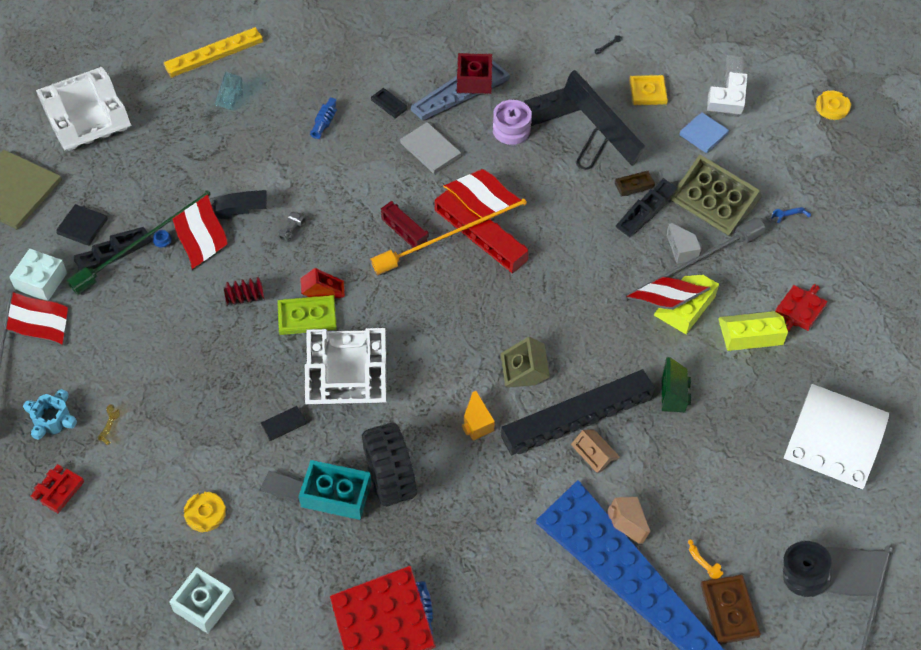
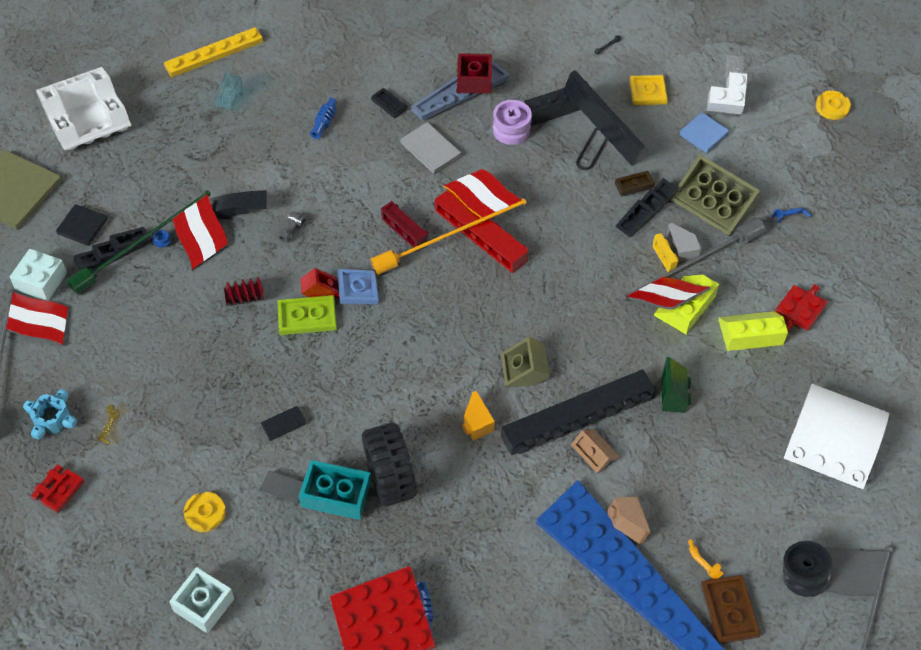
white slope [305,328,386,405] -> none
none -> medium blue tile [337,269,379,305]
none -> yellow plate [652,233,678,272]

